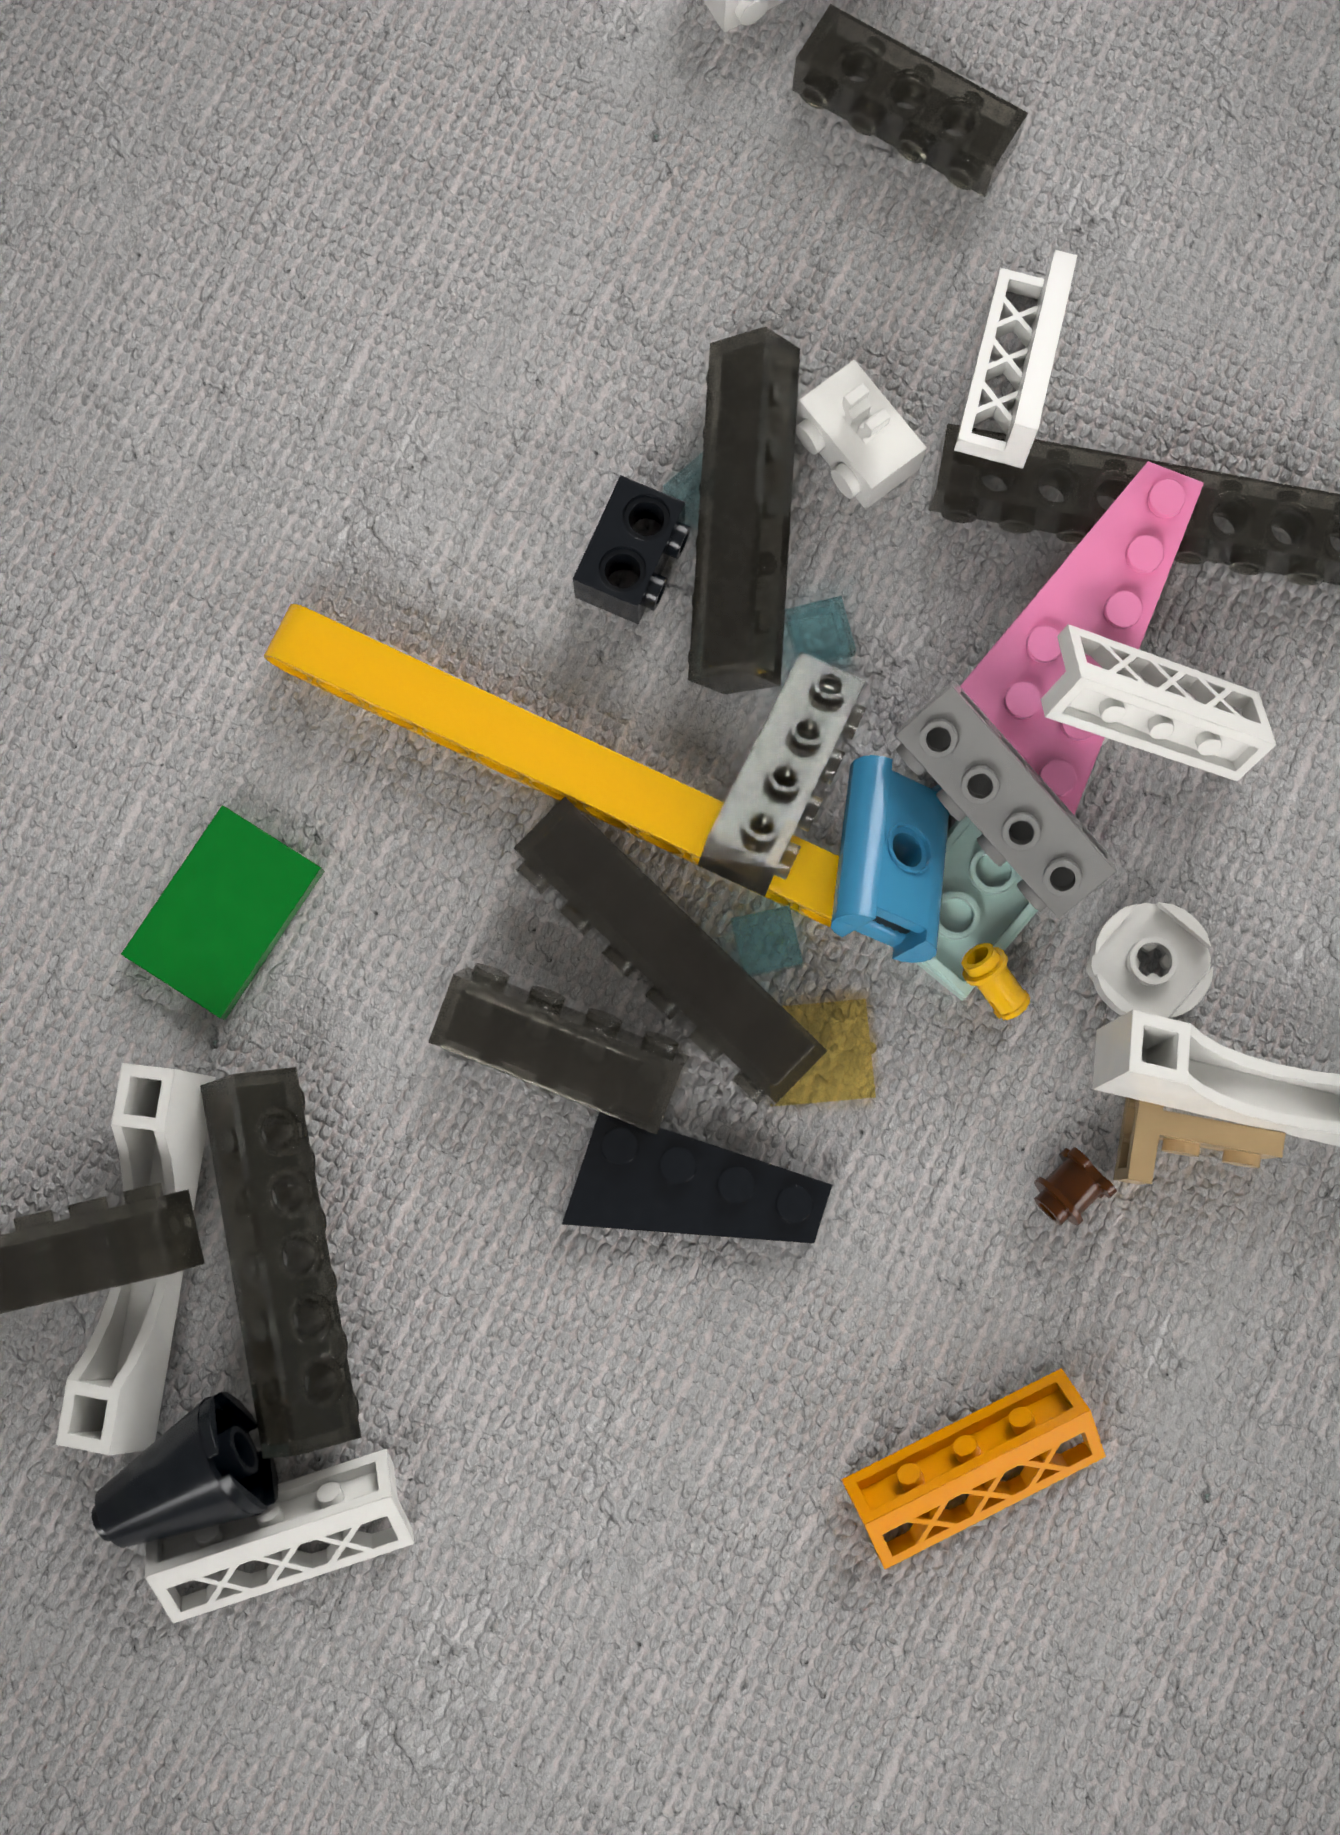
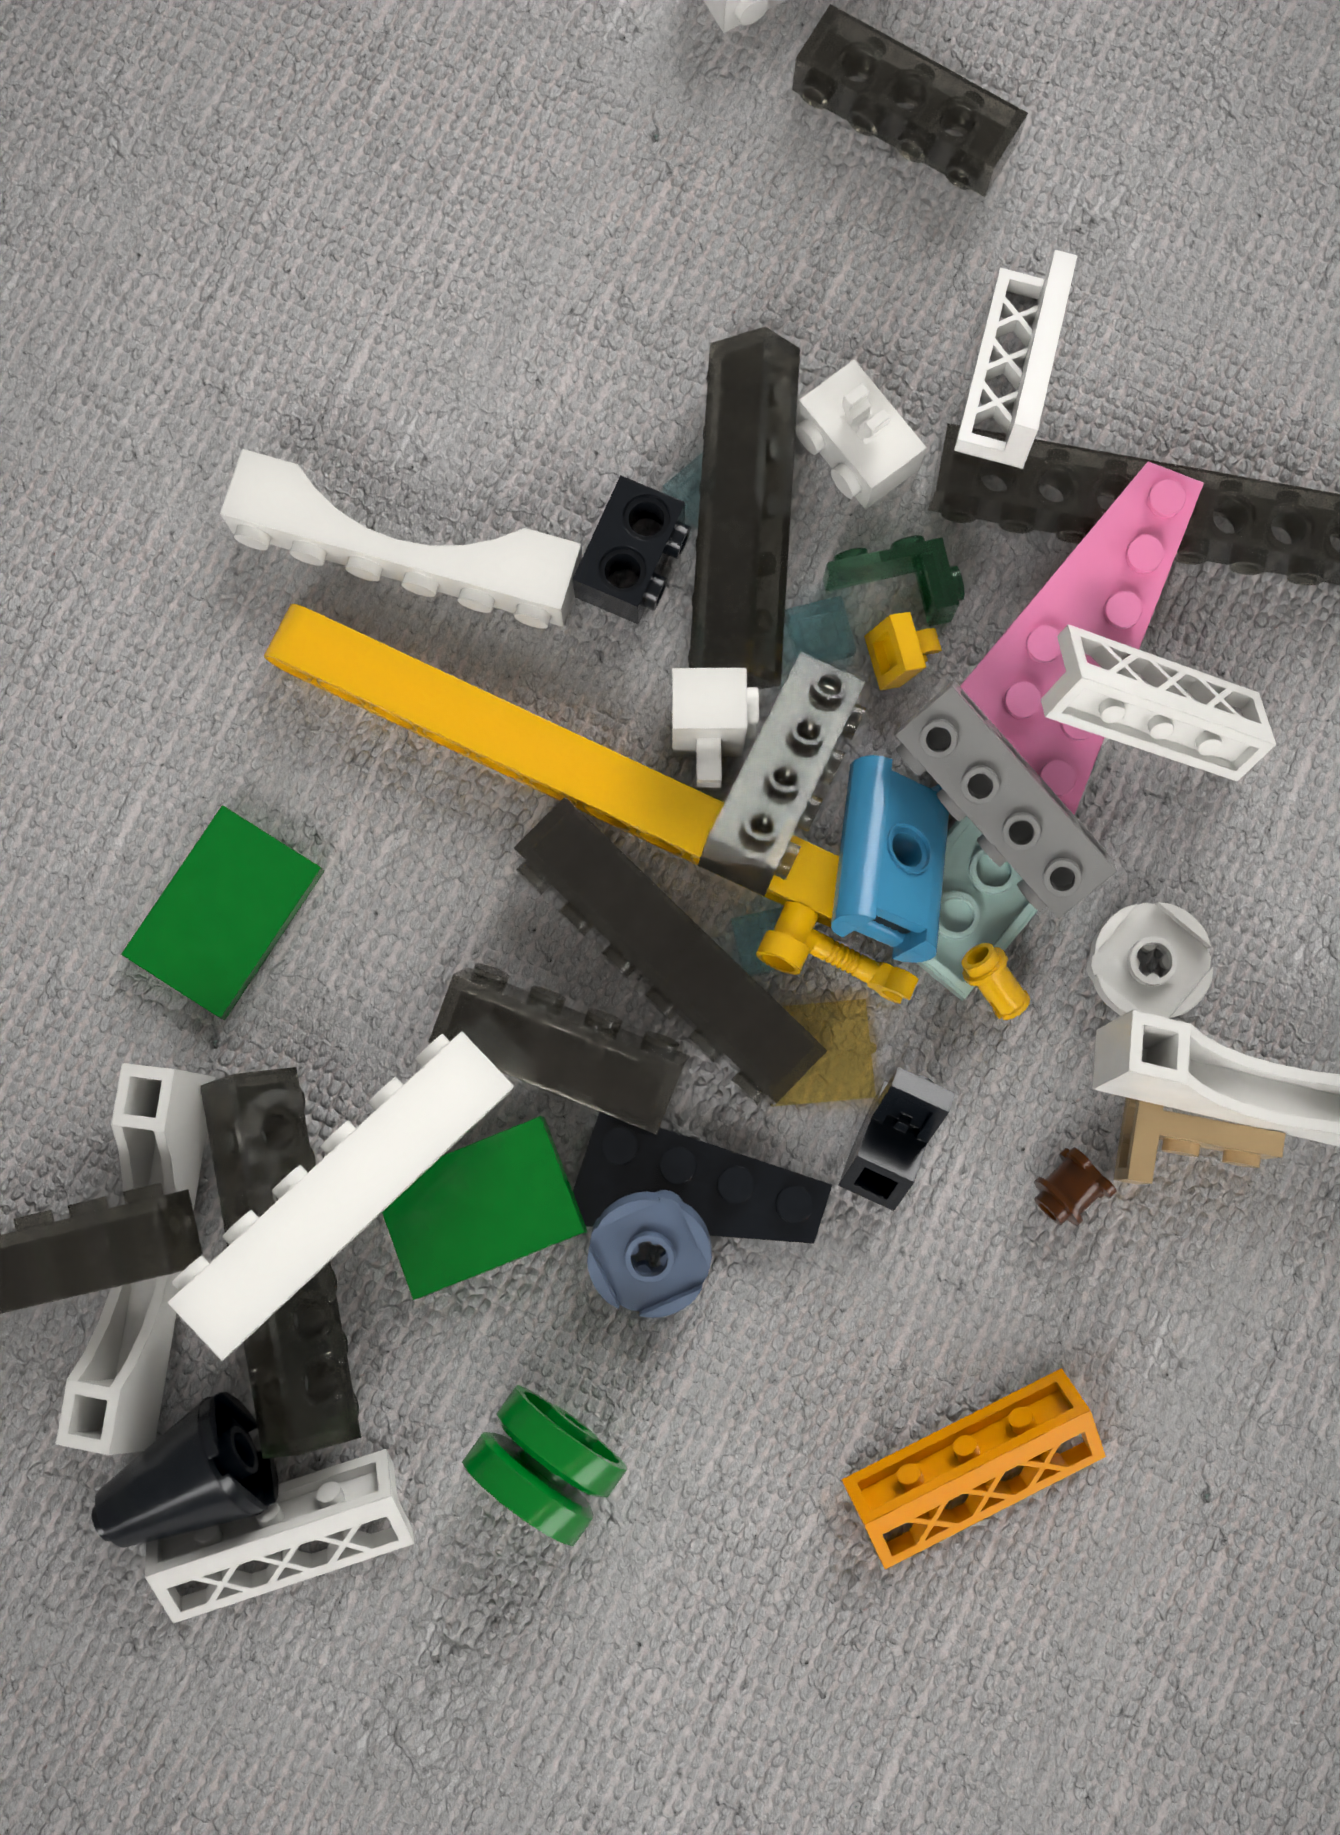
none -> white brick [167,1031,514,1361]
none -> white arch [220,449,583,629]
none -> green tile [382,1116,588,1300]
none -> green wheel [462,1385,627,1546]
none -> sand blue plate [587,1190,712,1318]
none -> white brick [672,668,759,790]
none -> yellow brick [756,901,919,1004]
none -> clear green bracket [823,535,965,627]
none -> black brick [838,1067,955,1211]
none -> yellow tile [864,612,942,691]

